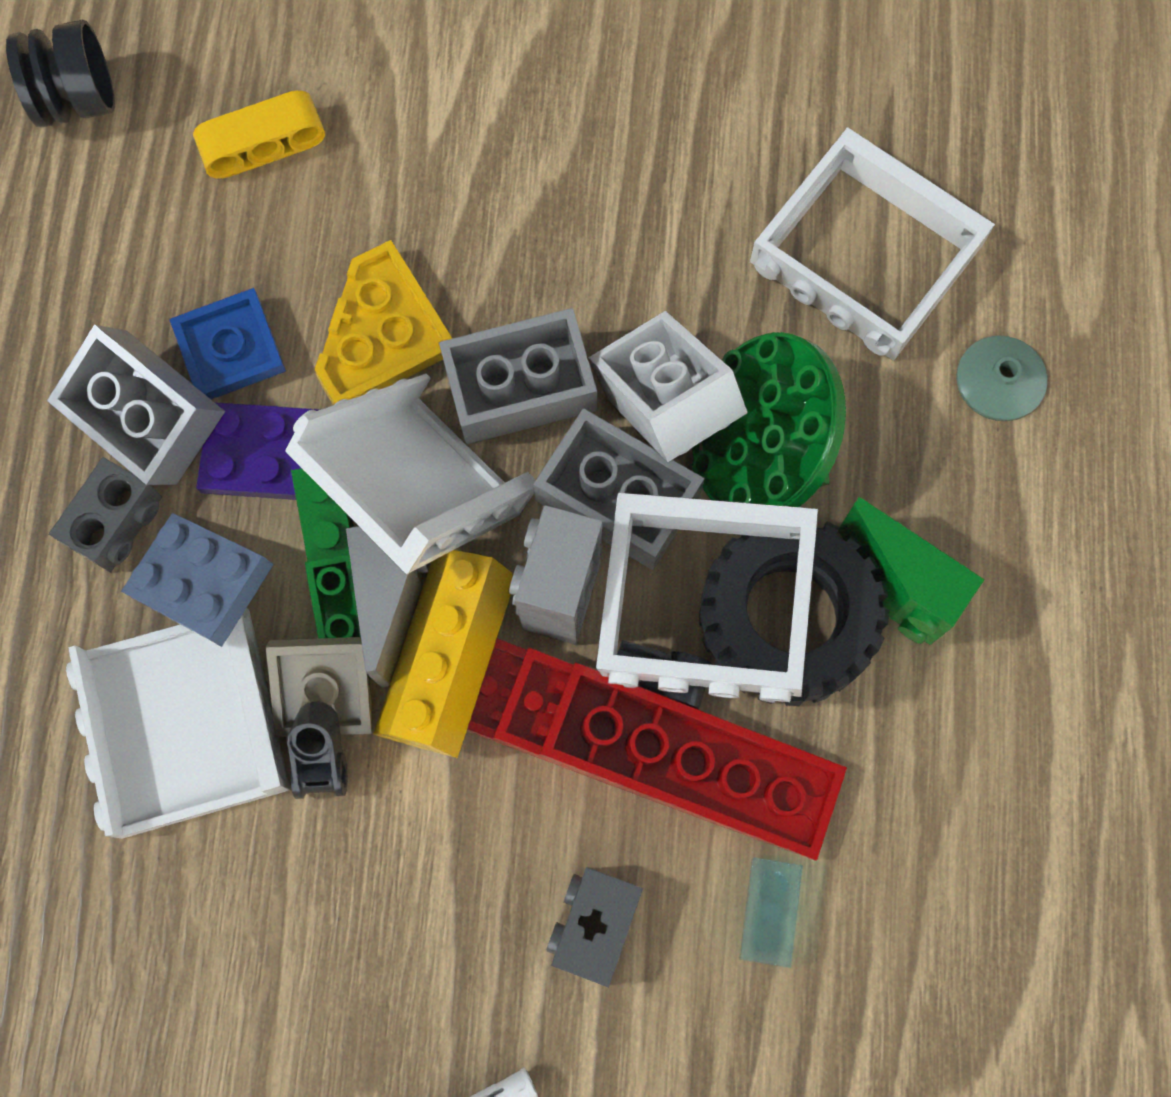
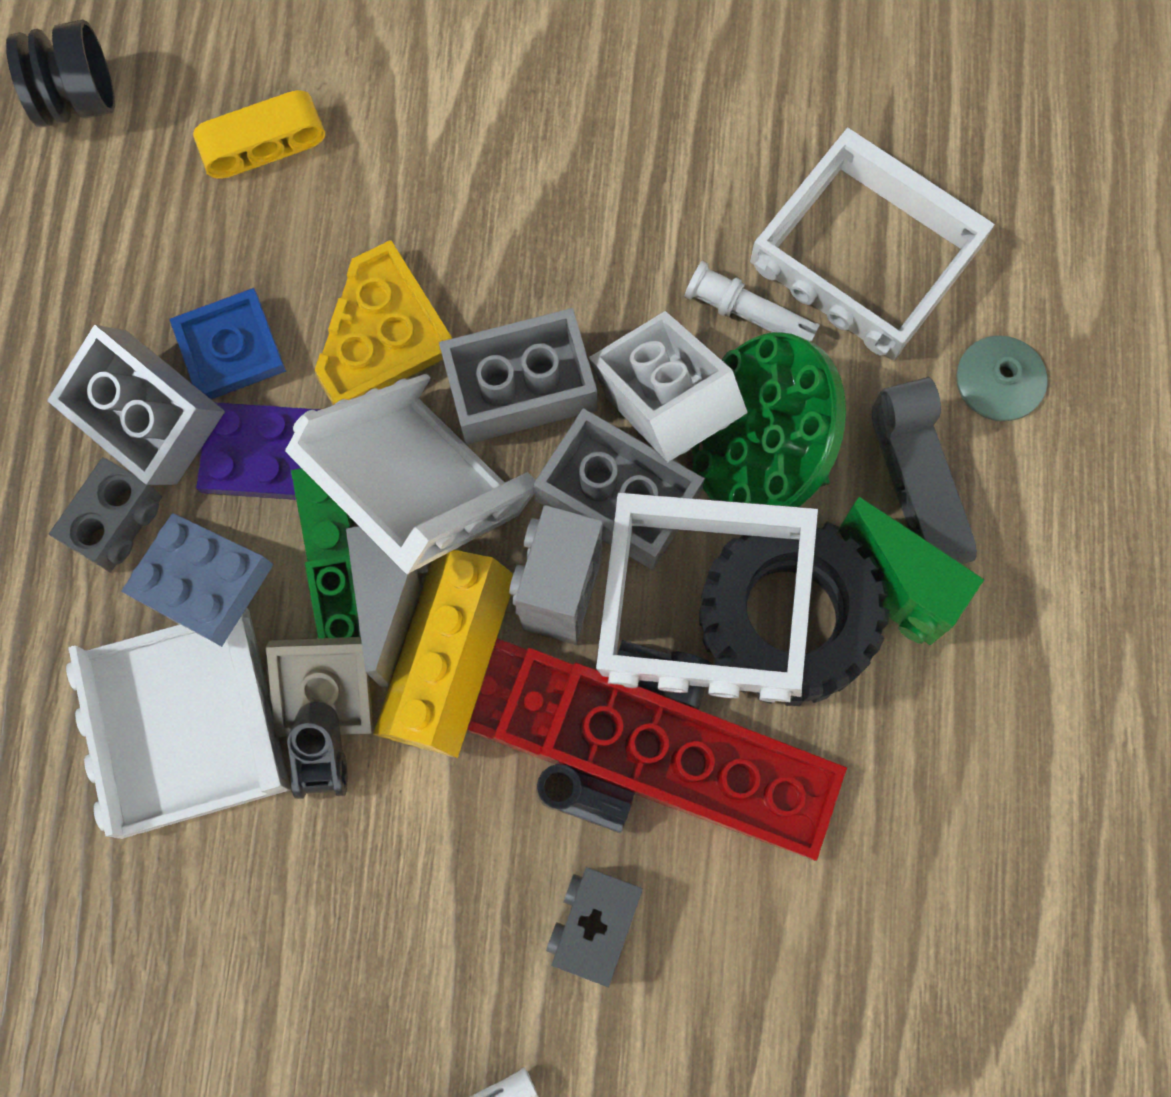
clear light blue plate [739,858,803,968] -> none
none -> black piece [536,764,635,833]
none -> white pin [684,261,820,341]
none -> dark grey beam [871,377,977,564]

